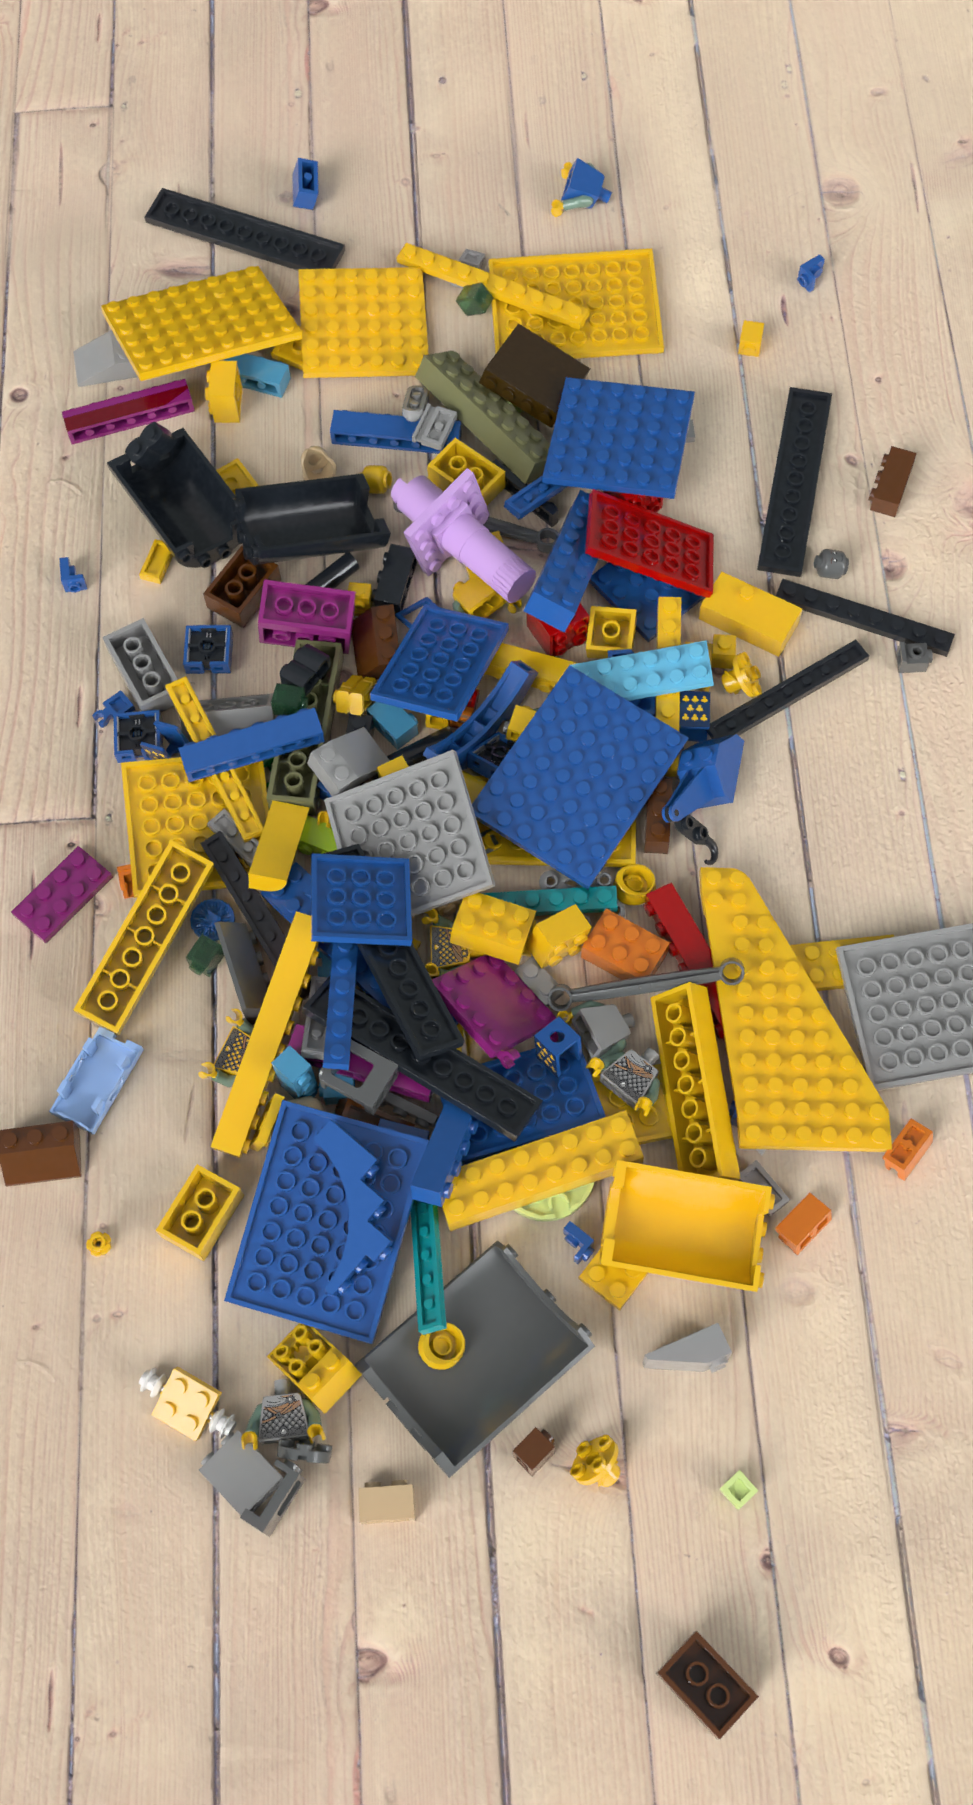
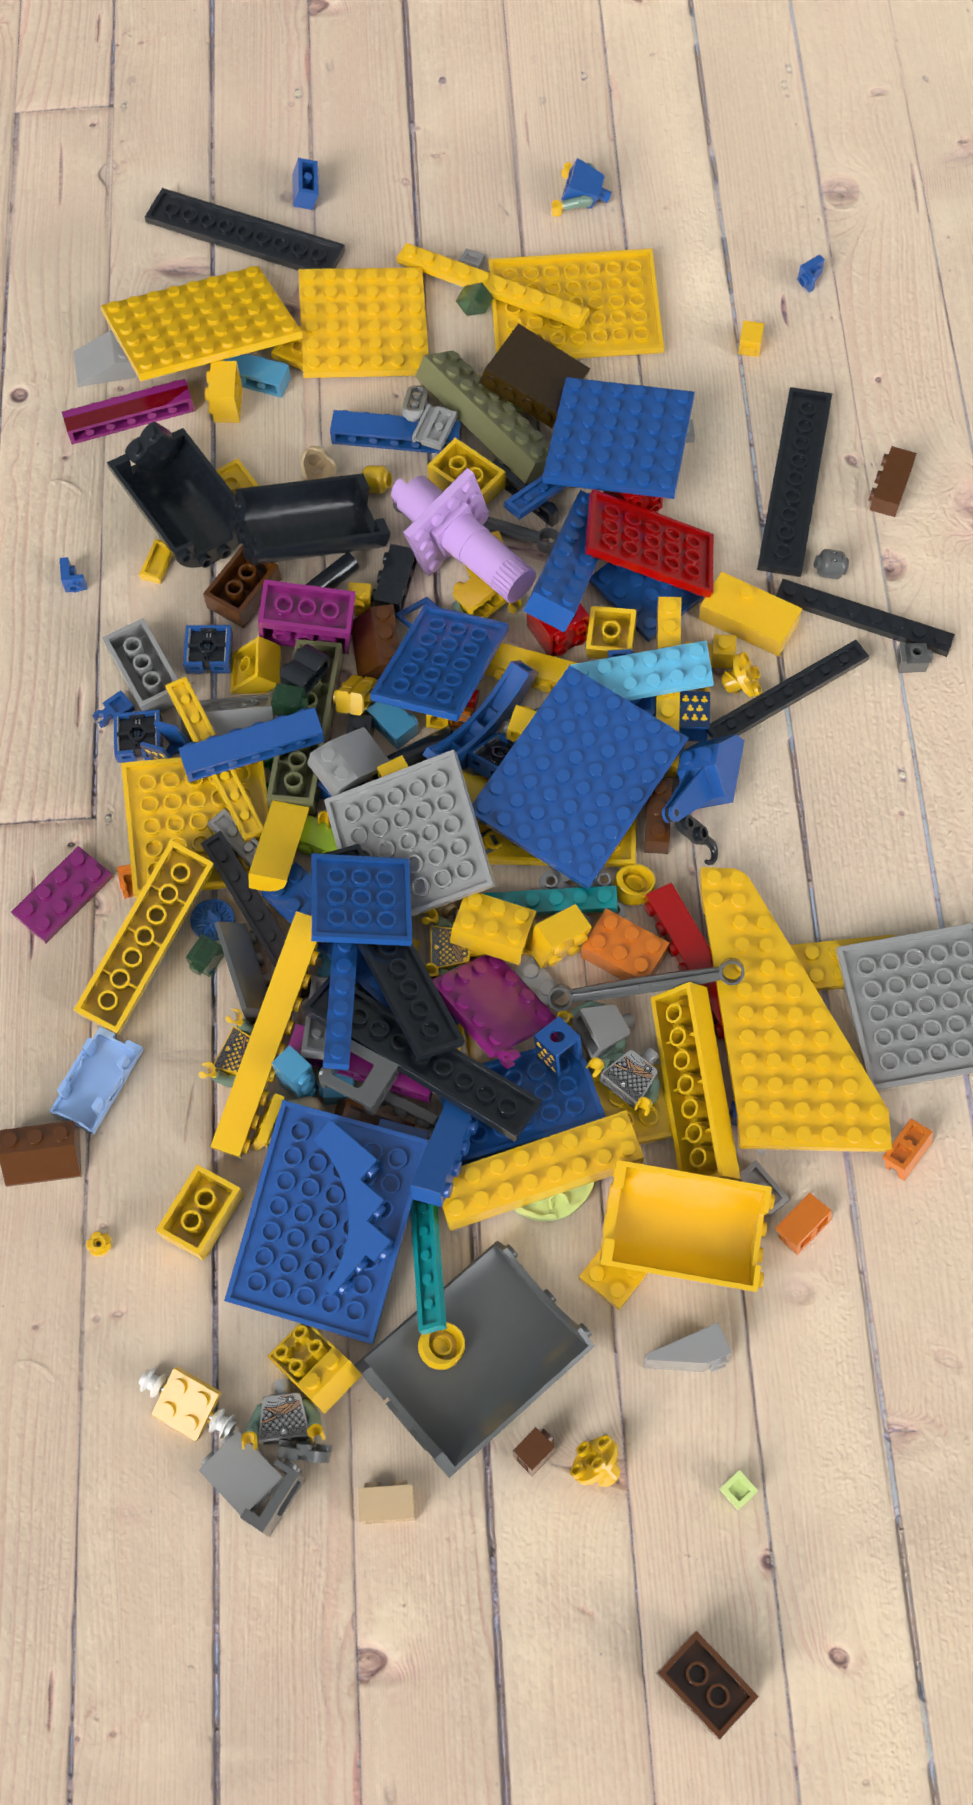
blue bracket [563,1221,595,1264] -> none
none -> yellow slope [230,636,281,694]

